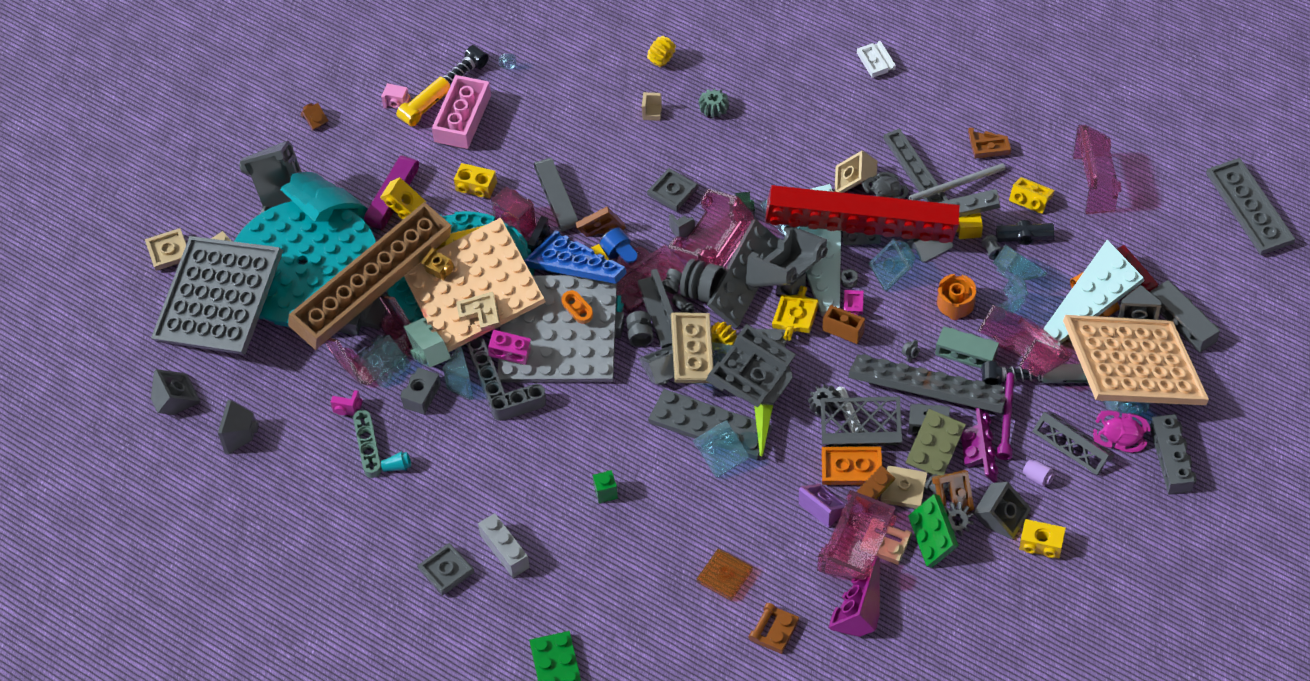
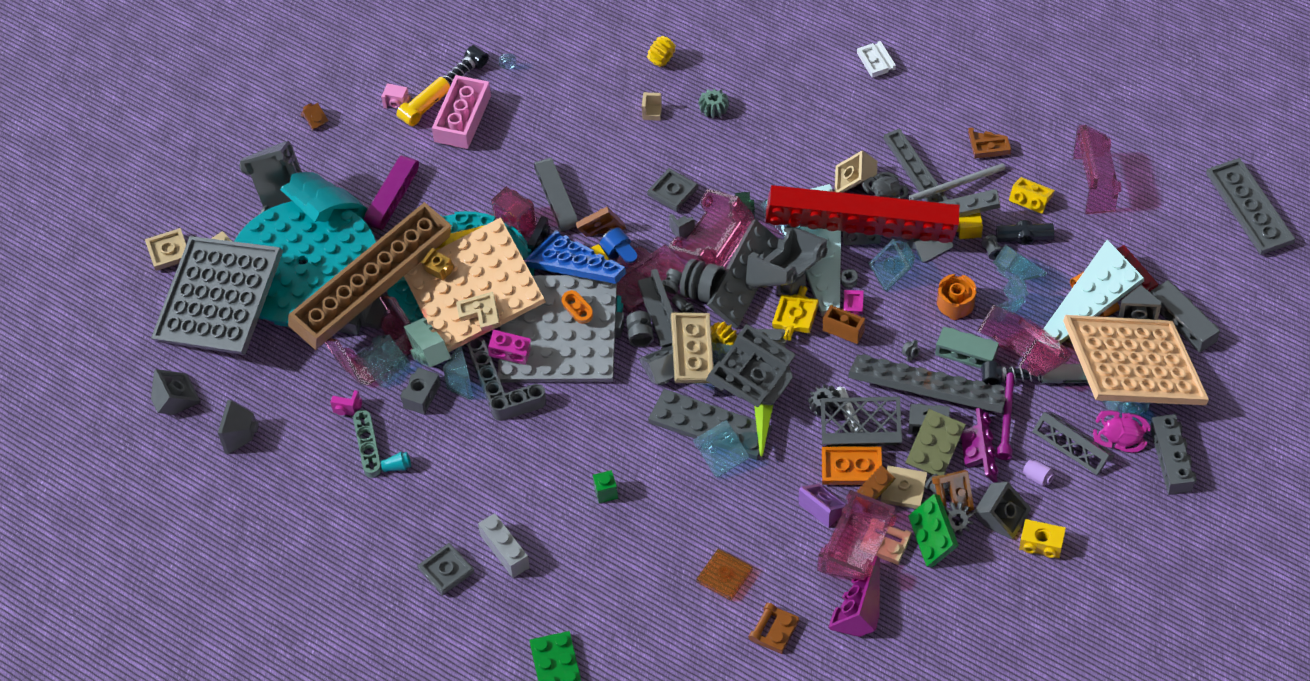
yellow brick [380,178,426,219] -> none
yellow brick [454,163,497,199] -> none

